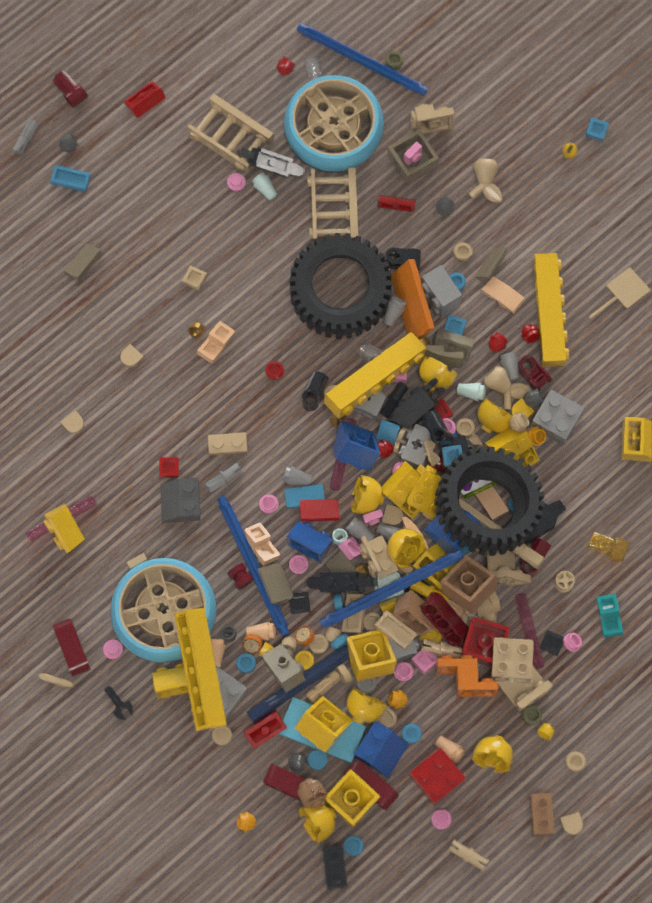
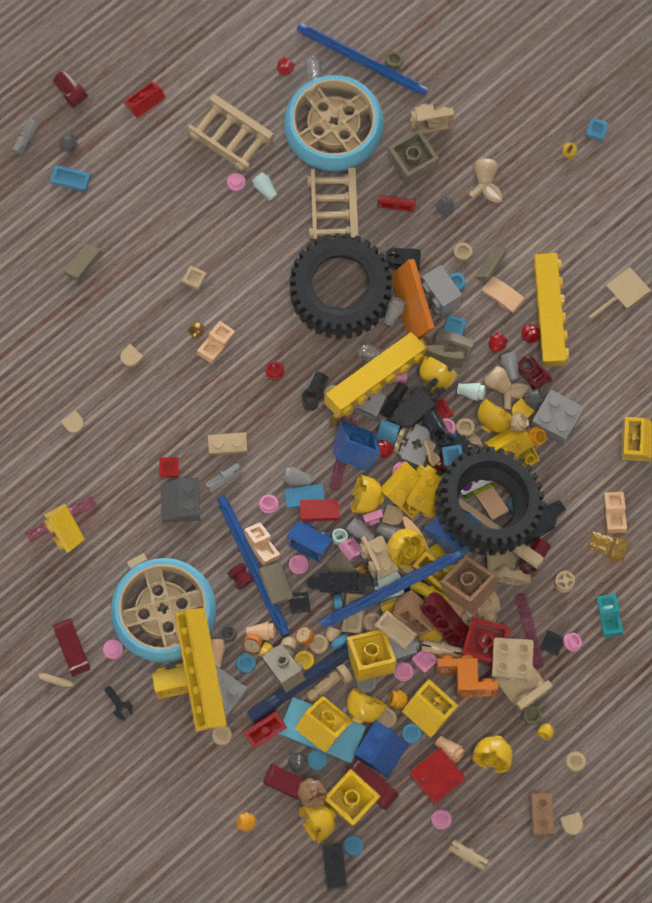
hinge [240,147,305,177] -> none
bright pink plate [403,142,422,166] -> none
none -> yellow slope [402,679,459,738]
none -> light nougat slope [604,492,627,533]

